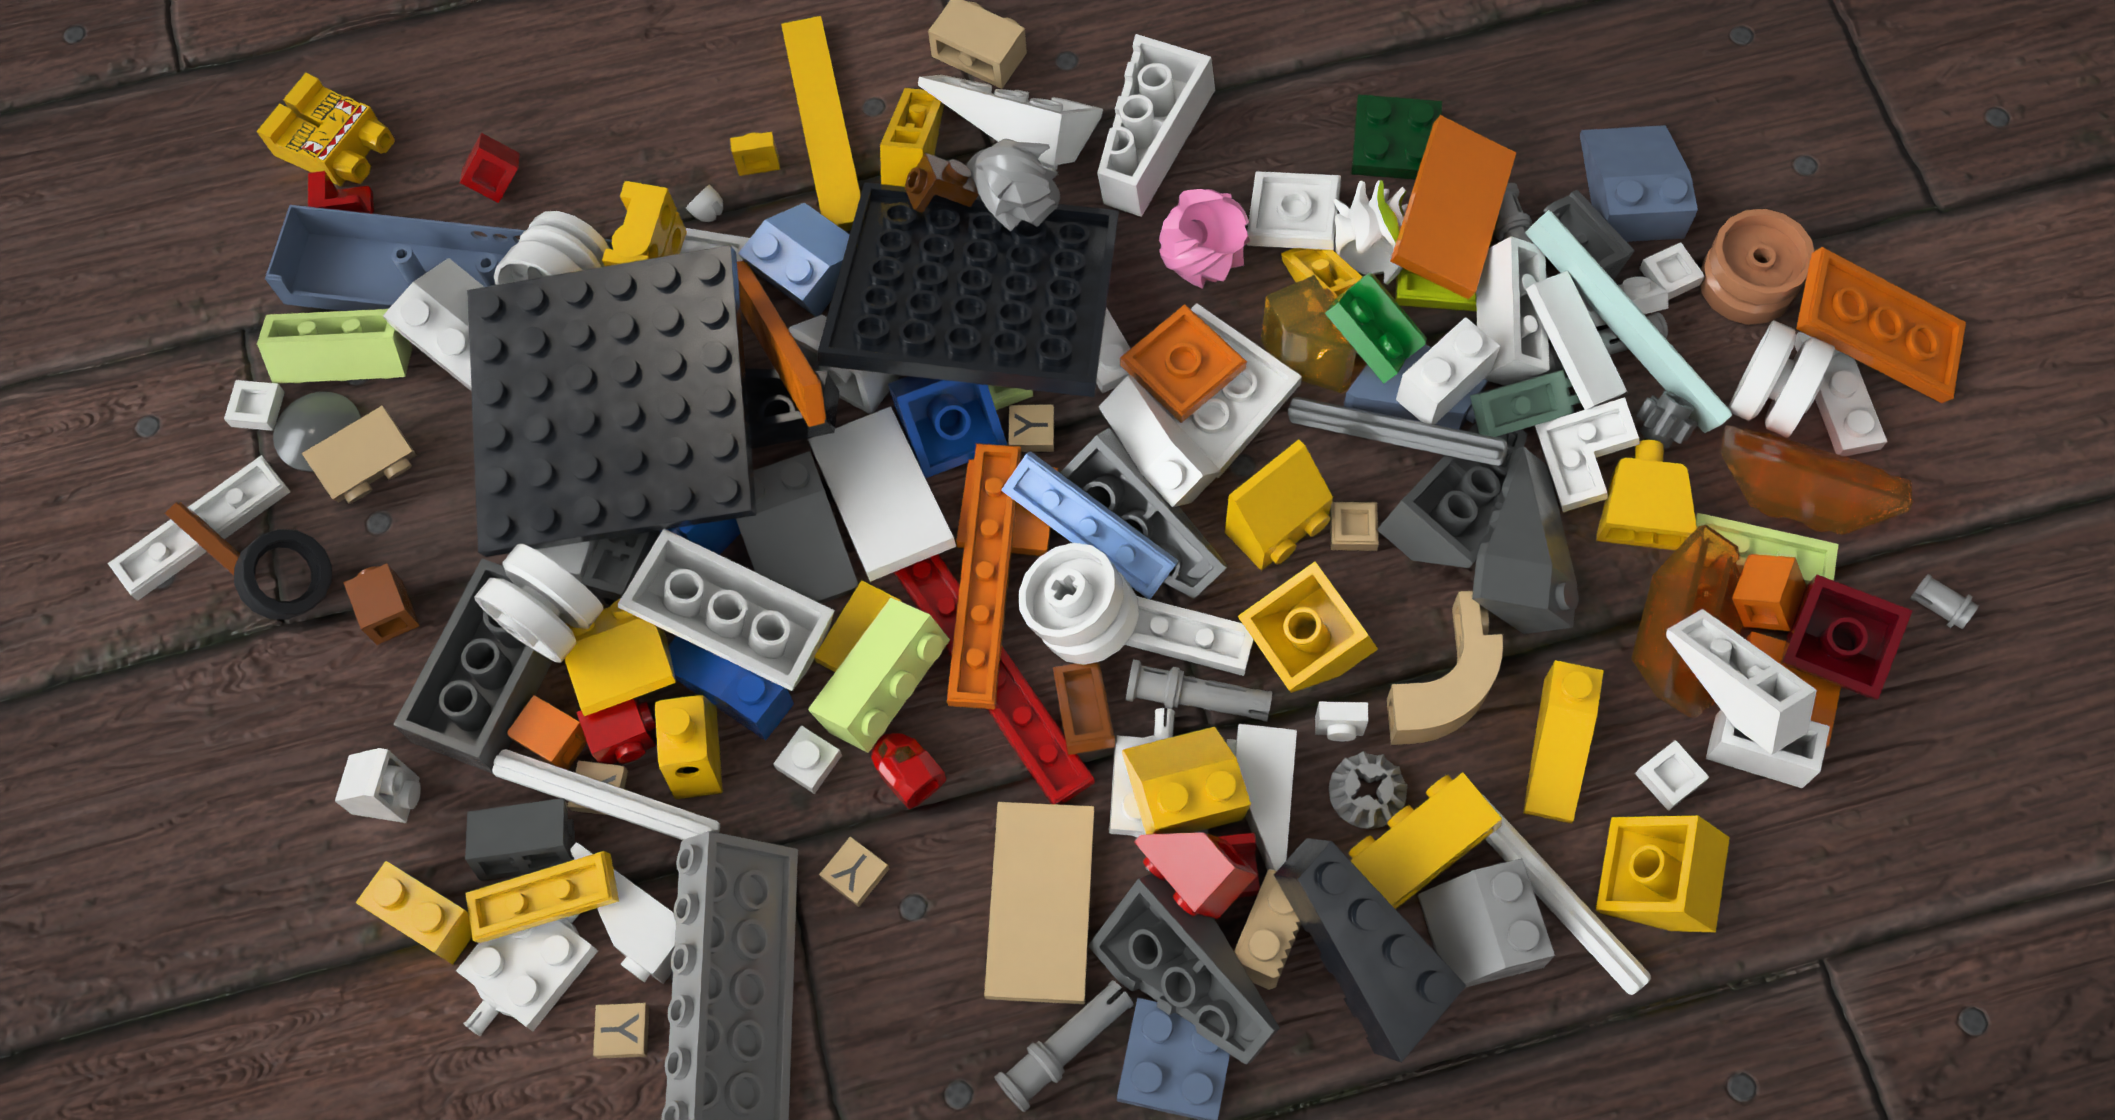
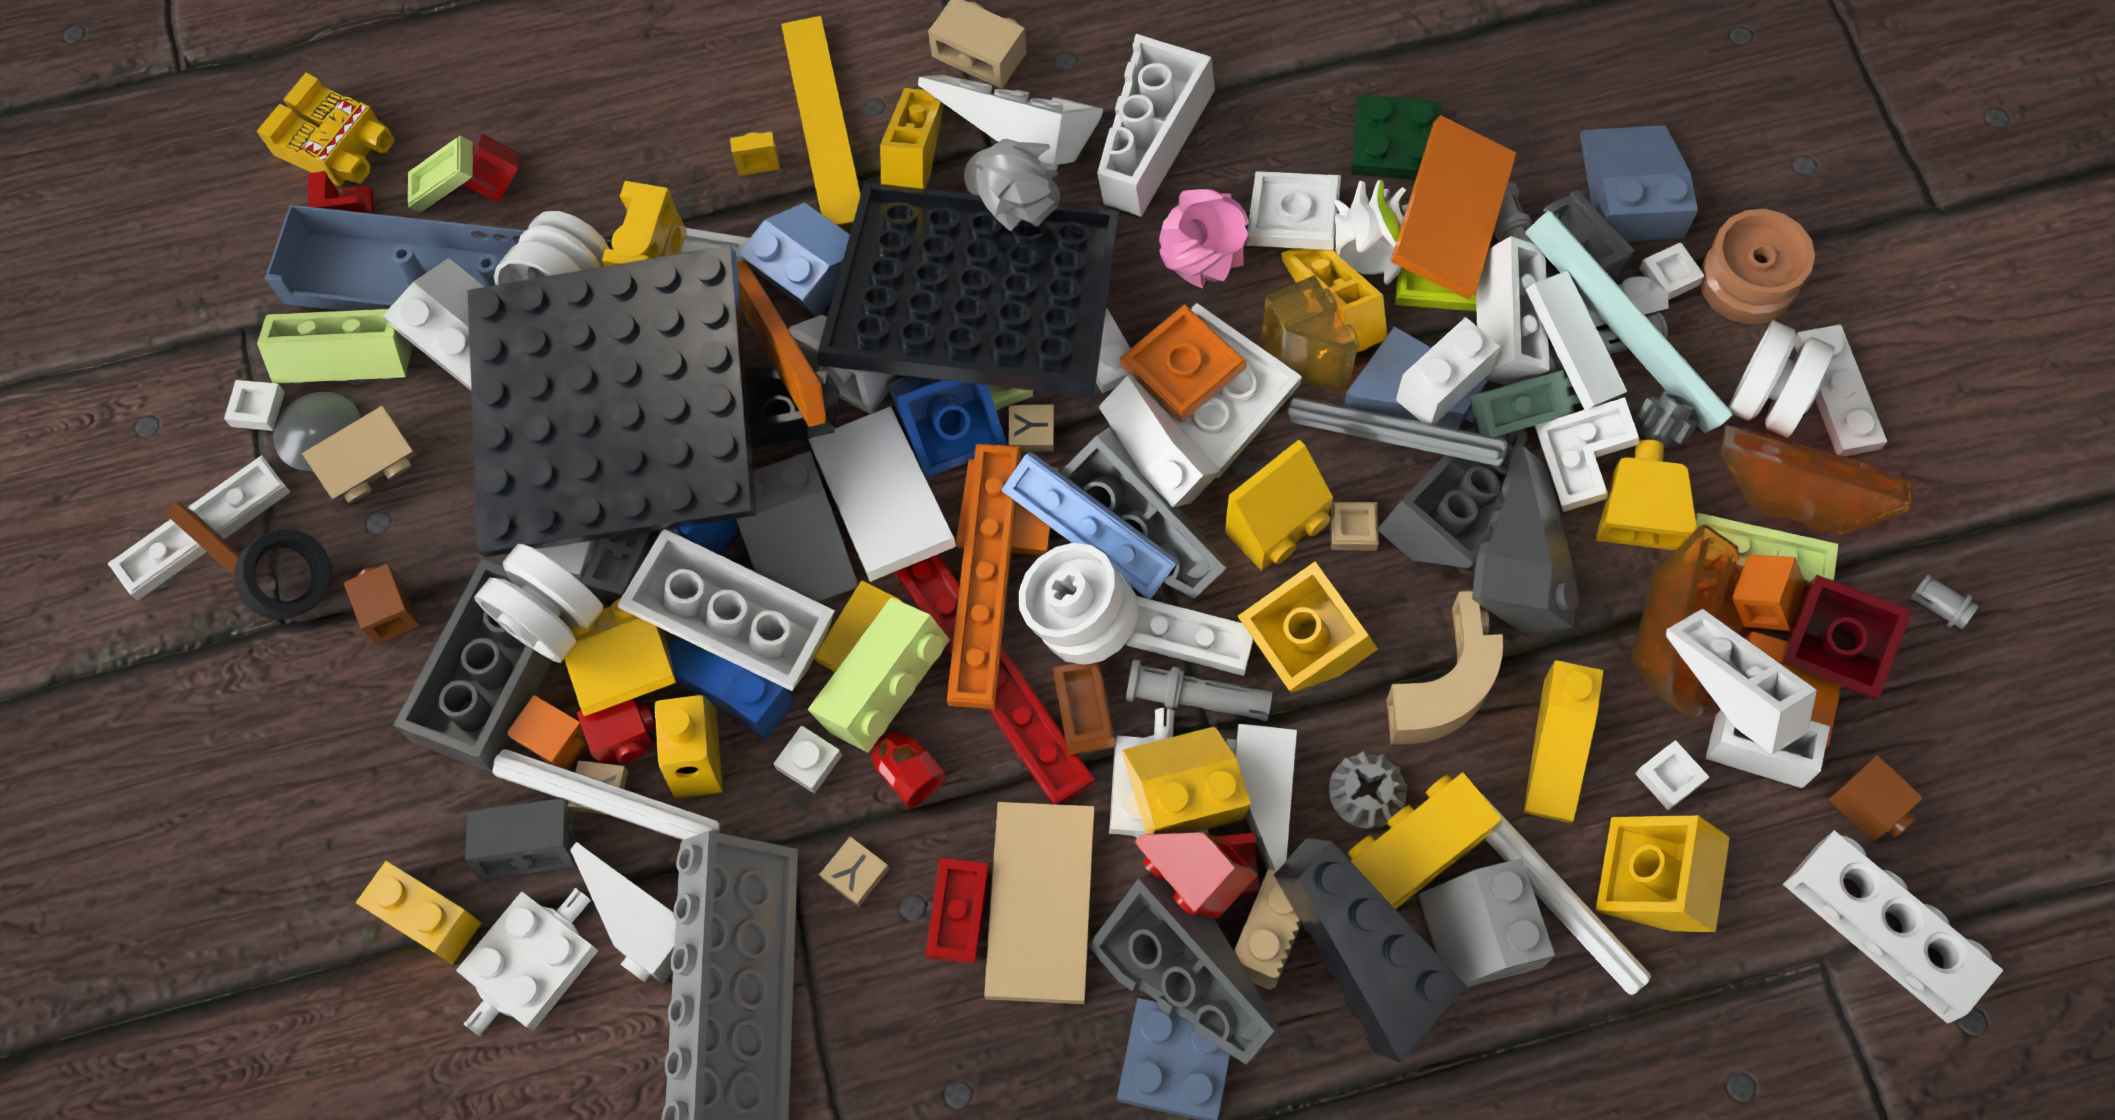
white slope [335,748,421,823] -> none
yellow tile [465,851,619,943] -> none
tan tile [593,1003,649,1059] -> none
white hinge [686,184,723,222] -> none
reddish brown bracket [905,153,979,213] -> none
light grey pin [994,980,1134,1112] -> none
white plate [1315,701,1368,742] -> none
green bracket [1325,273,1427,384] -> none
orange tile [1796,247,1966,403] -> none
none -> yellowish green tile [408,136,473,213]
none -> red plate [925,858,989,965]
none -> white brick [1783,830,2003,1023]
none -> dark orange brick [1828,755,1923,842]

